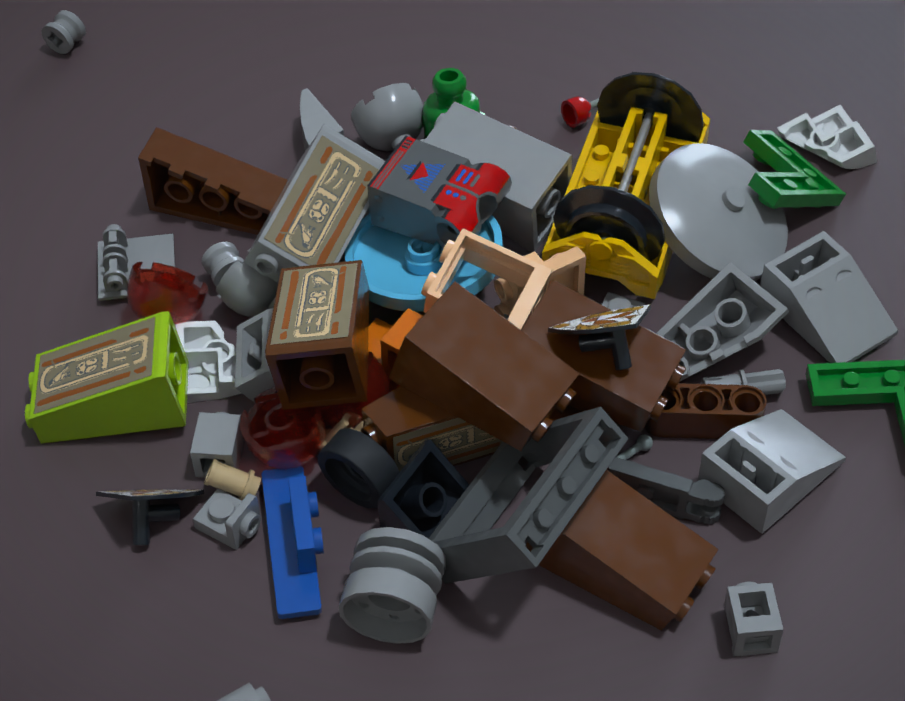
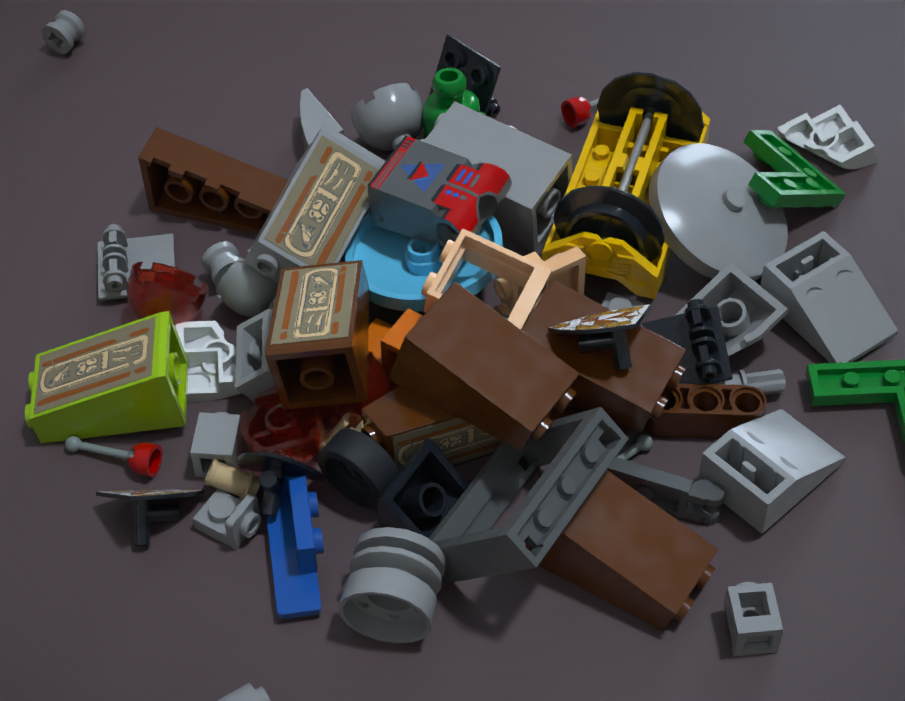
none -> hinge [65,436,163,477]
none -> black shield [236,451,324,518]
none -> black hinge [429,34,501,118]
none -> black hinge [639,299,733,384]

